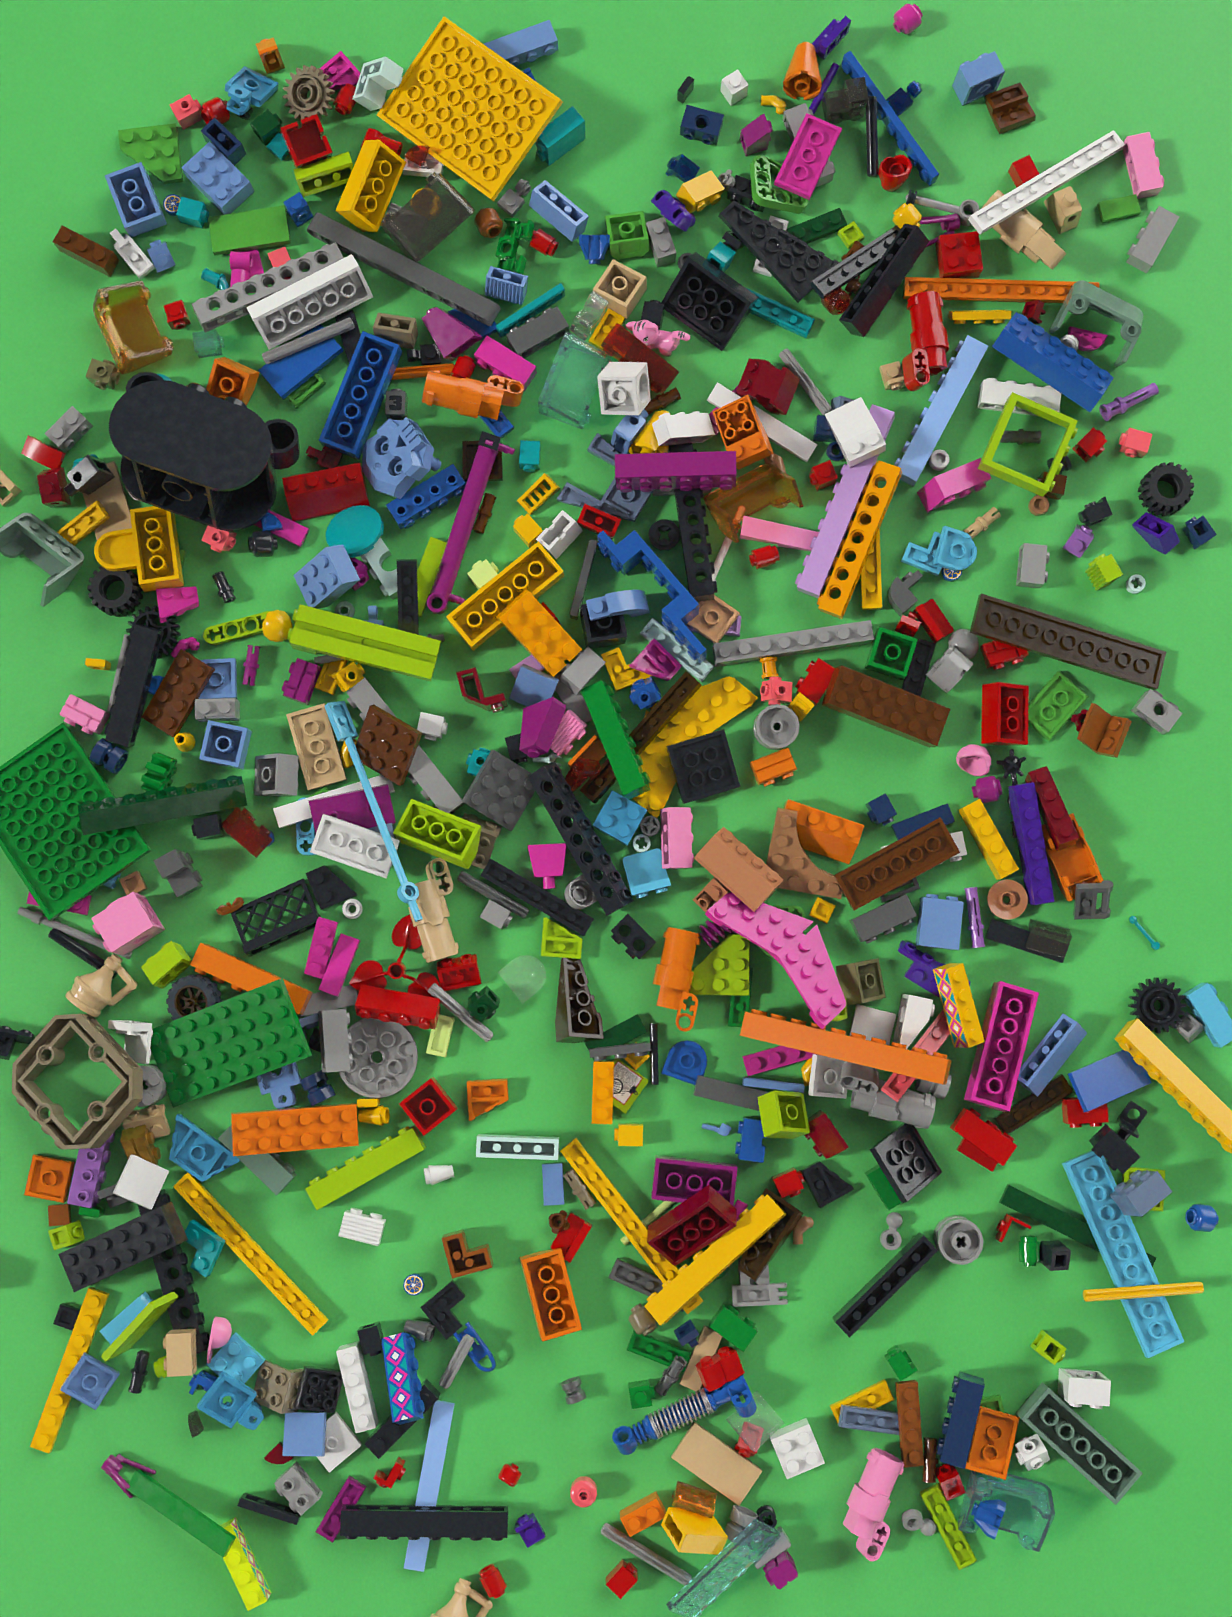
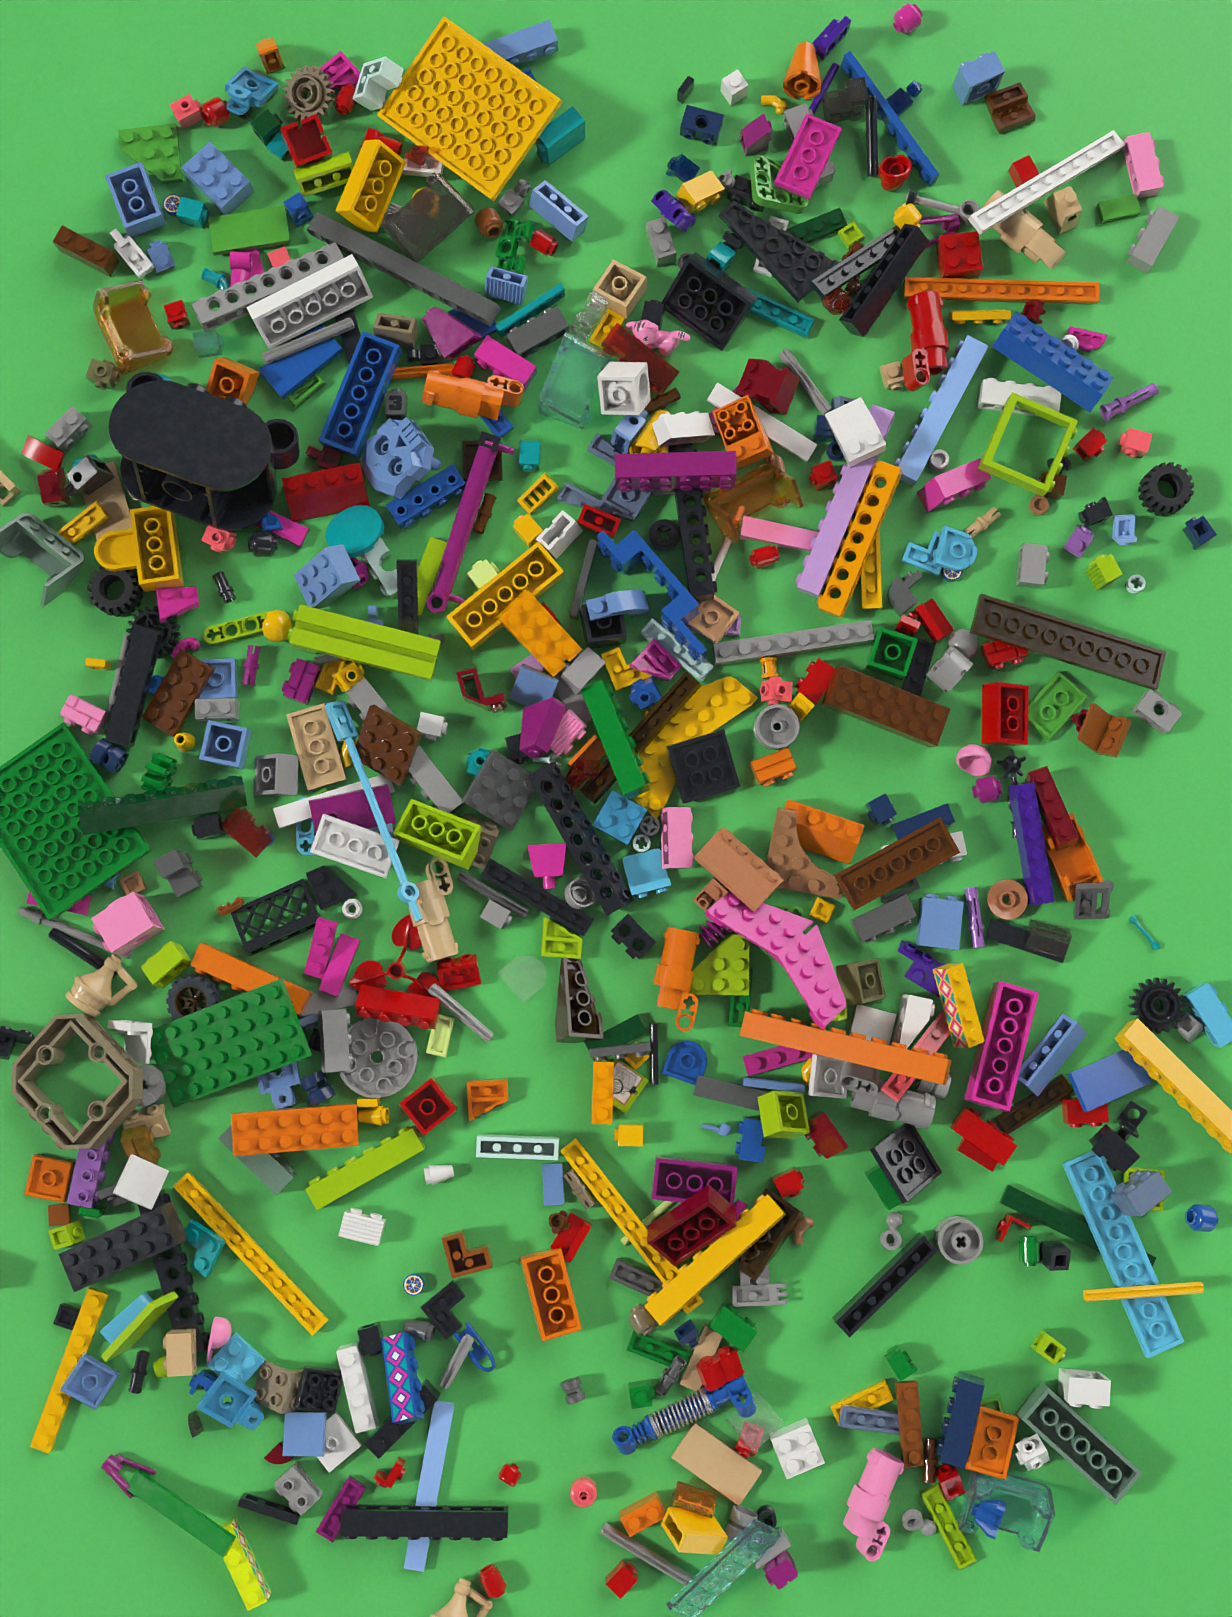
dark azure wing [169,1114,240,1182] -> none
dark blue brick [201,118,246,166] -> none
sand green plate [335,601,355,618] -> none
dark green brick [467,986,500,1022] -> none
dark purple bracket [515,1513,546,1548] -> none
blue brick [579,234,610,264] -> none
bright green slope [605,211,649,260] -> none
black wing [800,1161,854,1208] -> none
yellow brick [958,799,1019,880] -> none
dark grey pin [1000,429,1041,445] -> none
sand green windscreen [1049,280,1143,367] -> none
dark purple slope [1132,512,1180,555] -> none
none -> light blue bracket [1112,514,1137,546]

